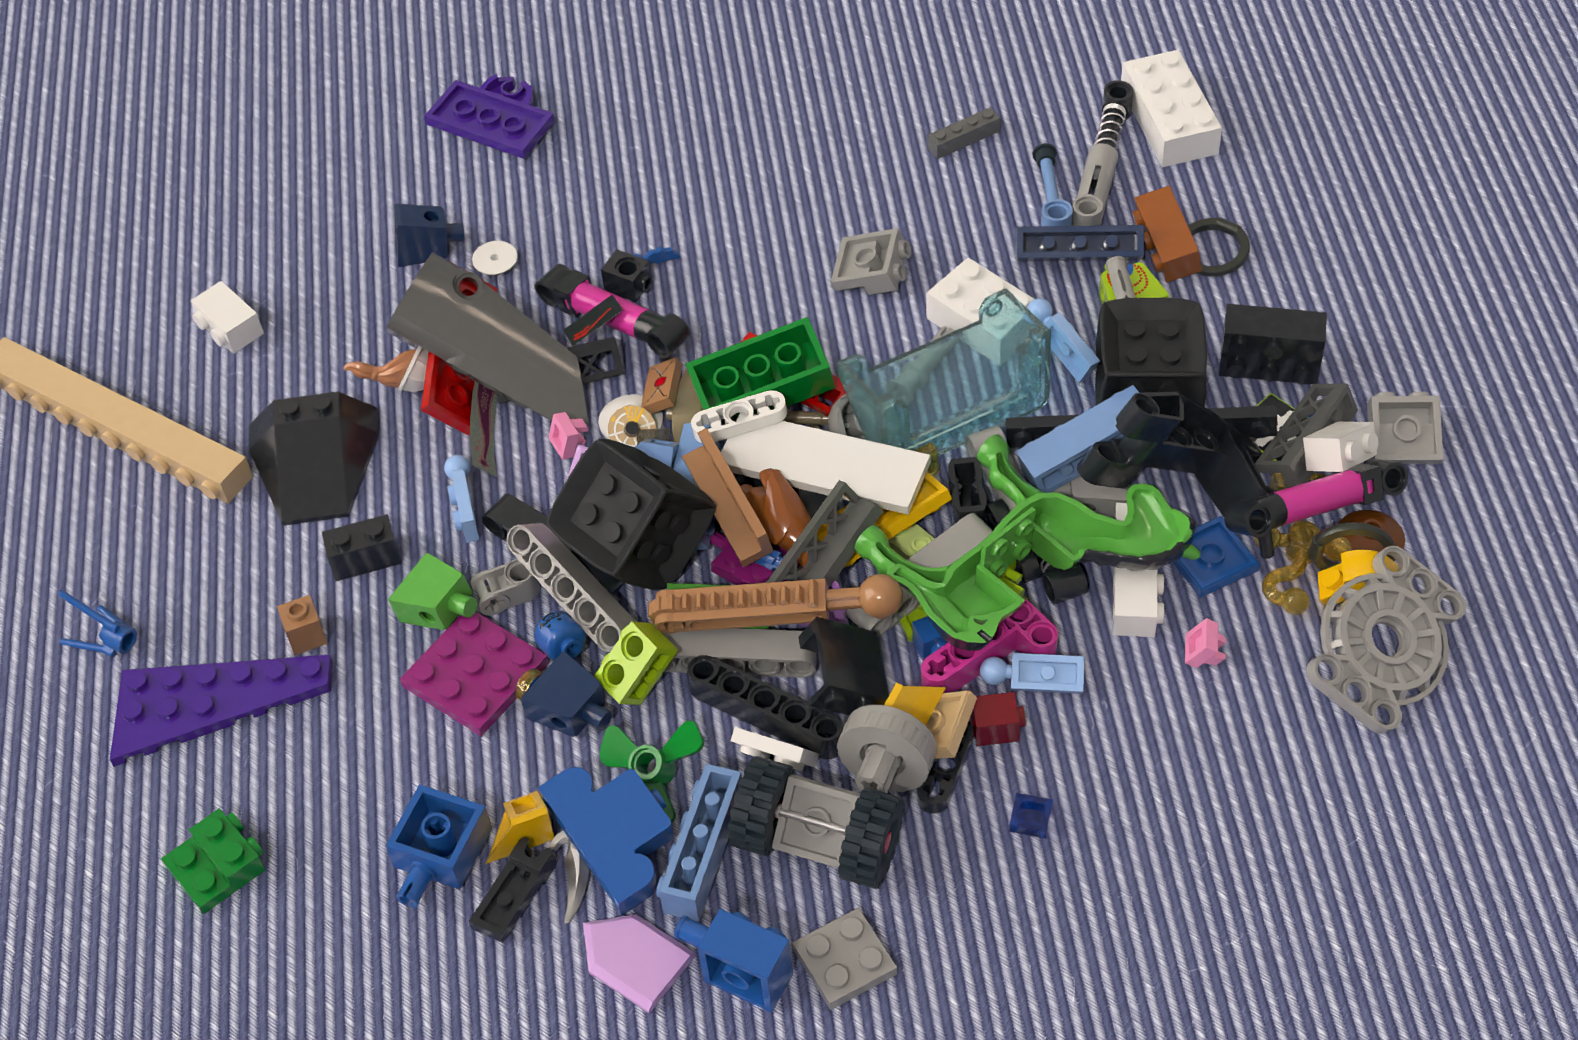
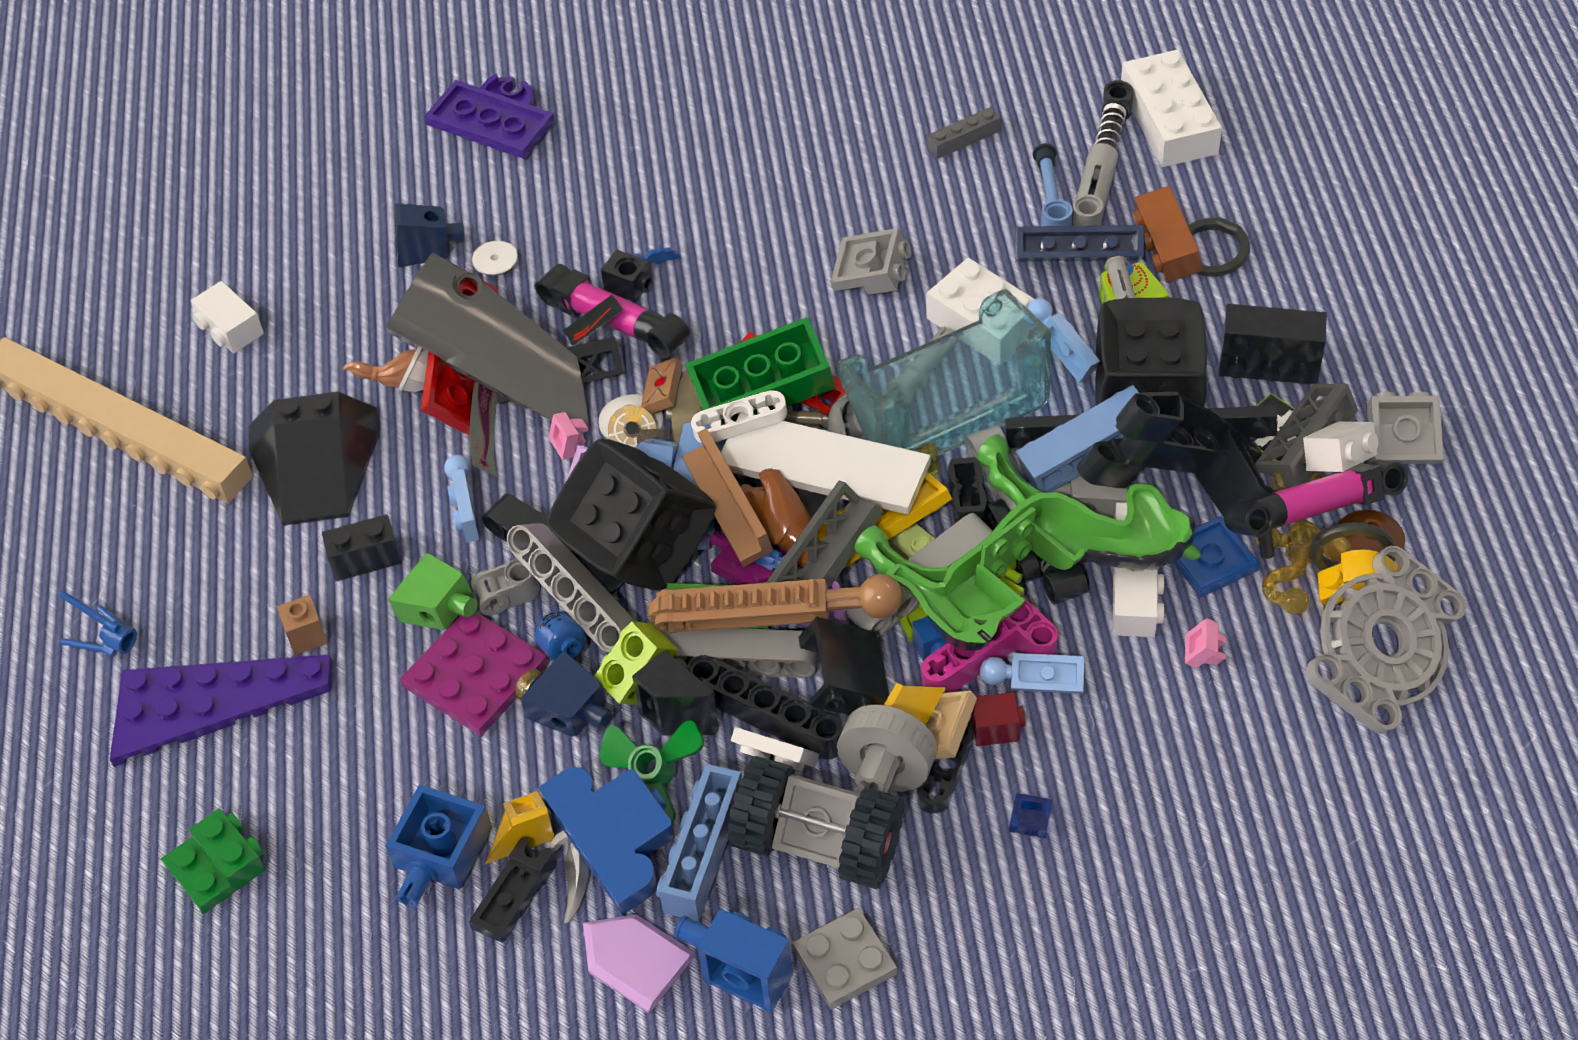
none -> black slope [632,650,719,736]

